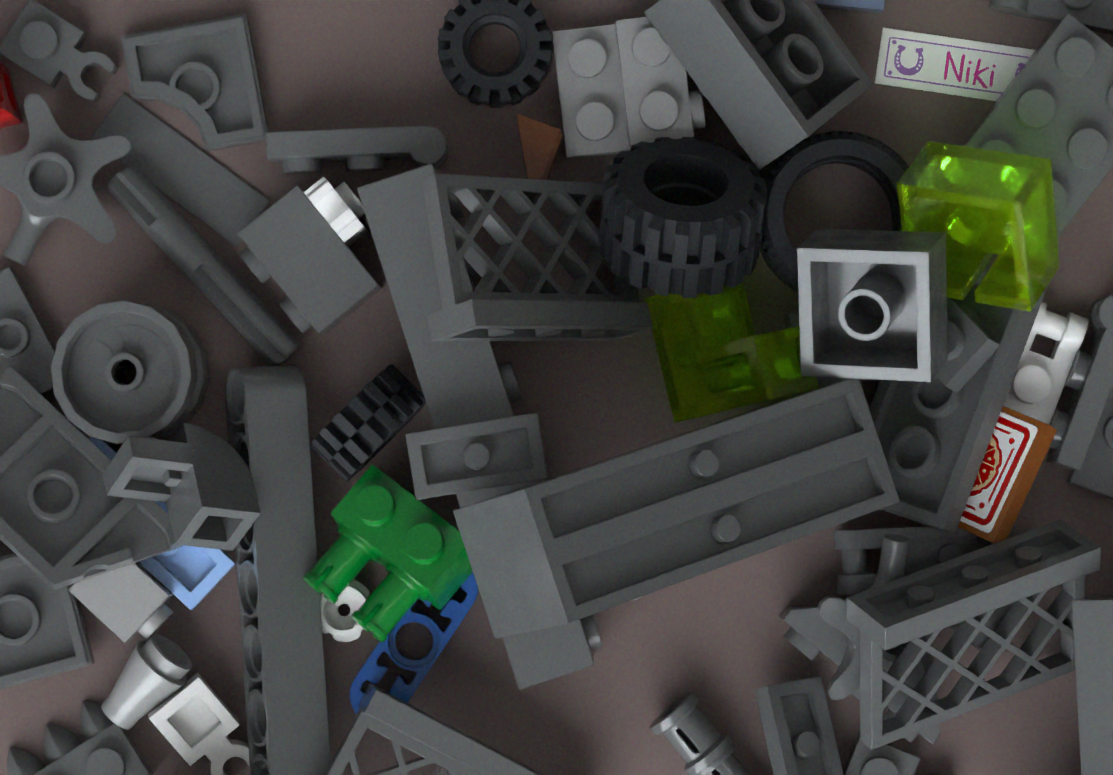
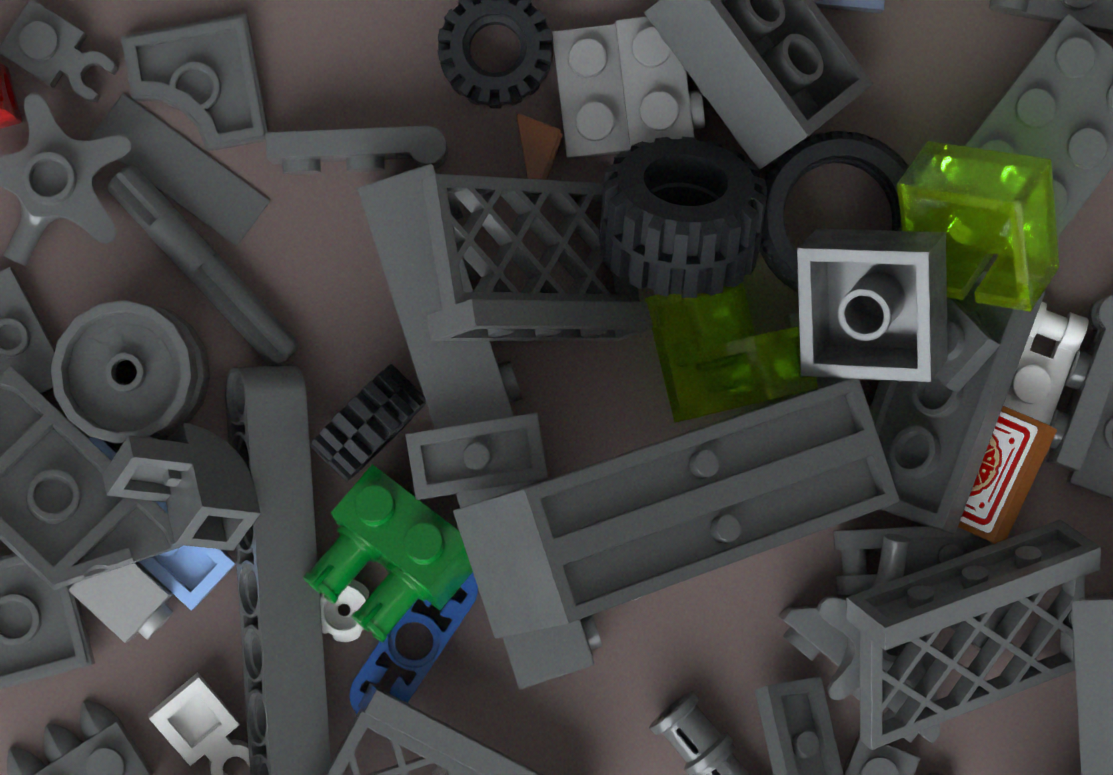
light grey cone [101,634,192,730] -> none
dark grey brick [237,185,382,336] -> none
white plate [304,177,368,247] -> none
white sticker [875,28,1035,101] -> none

